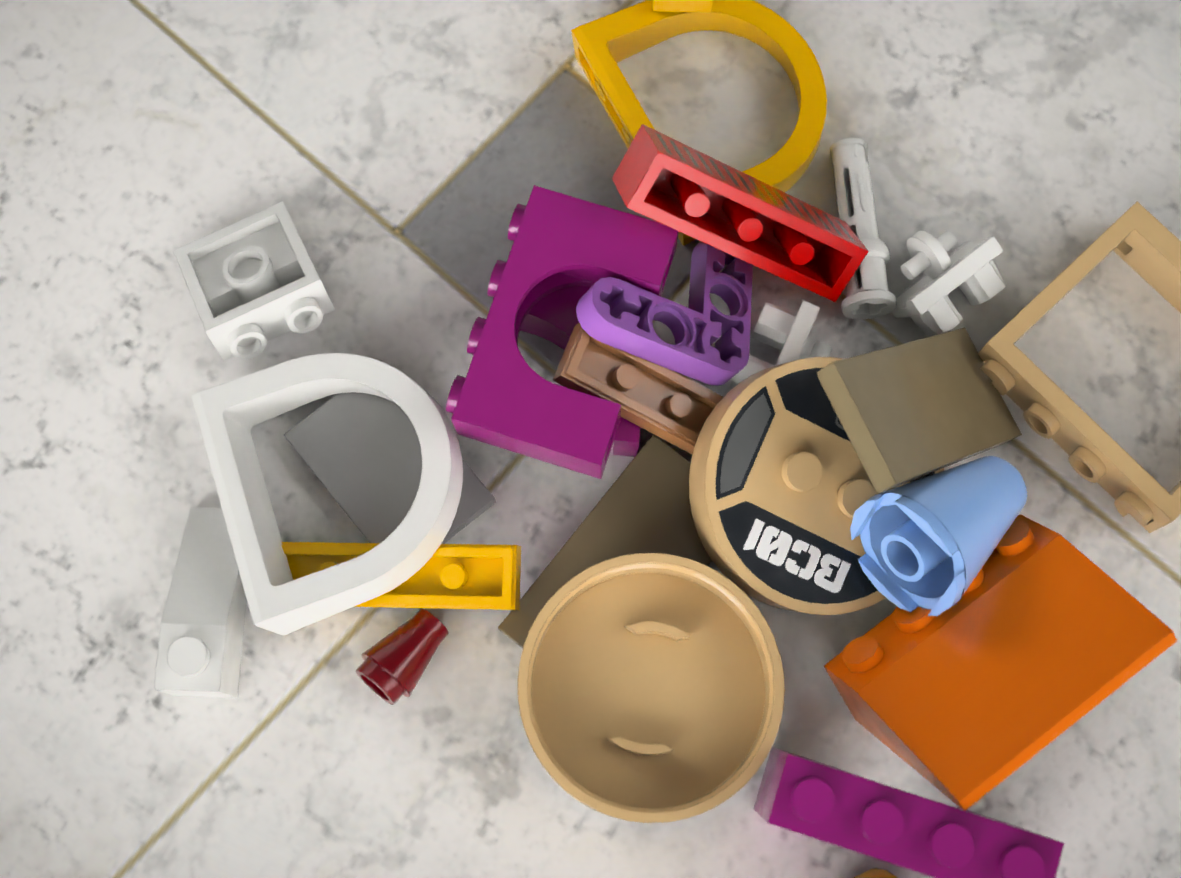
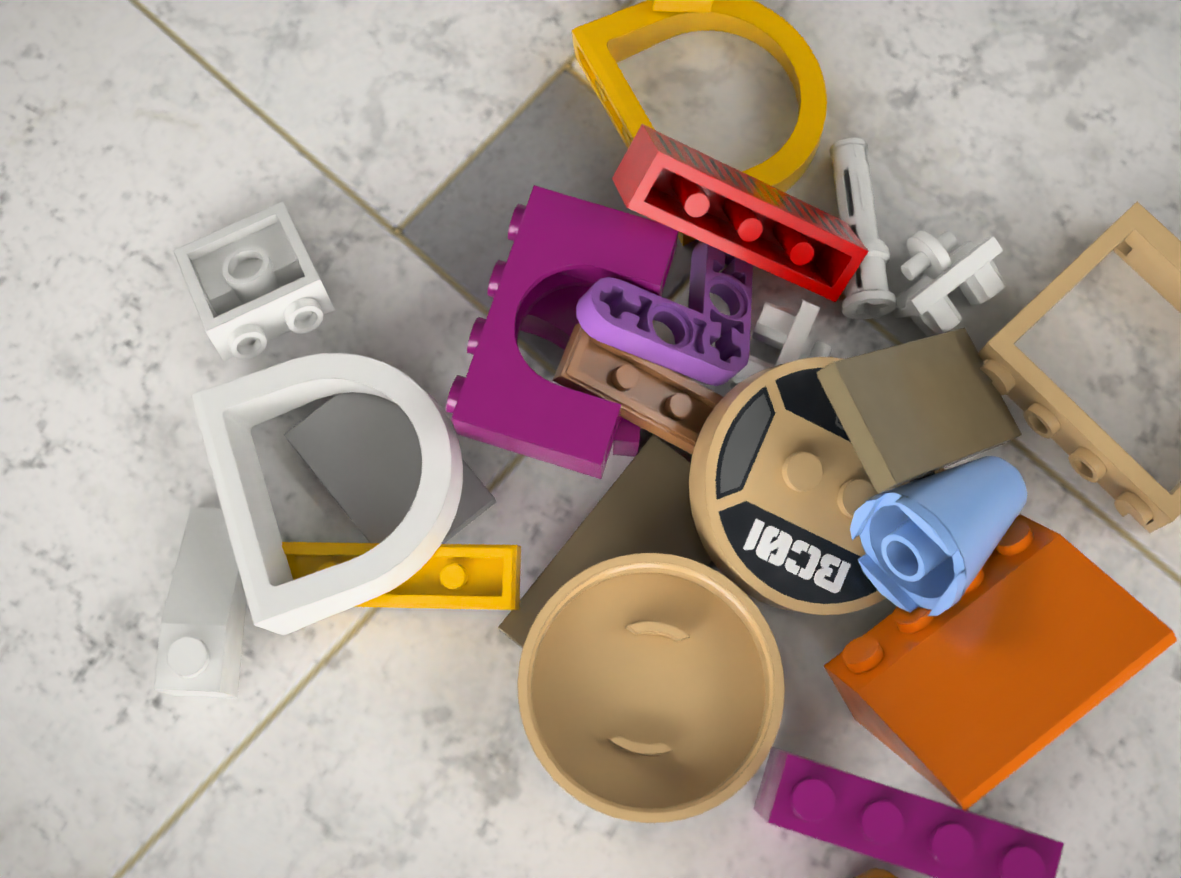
dark red cone [355,608,449,705] -> none

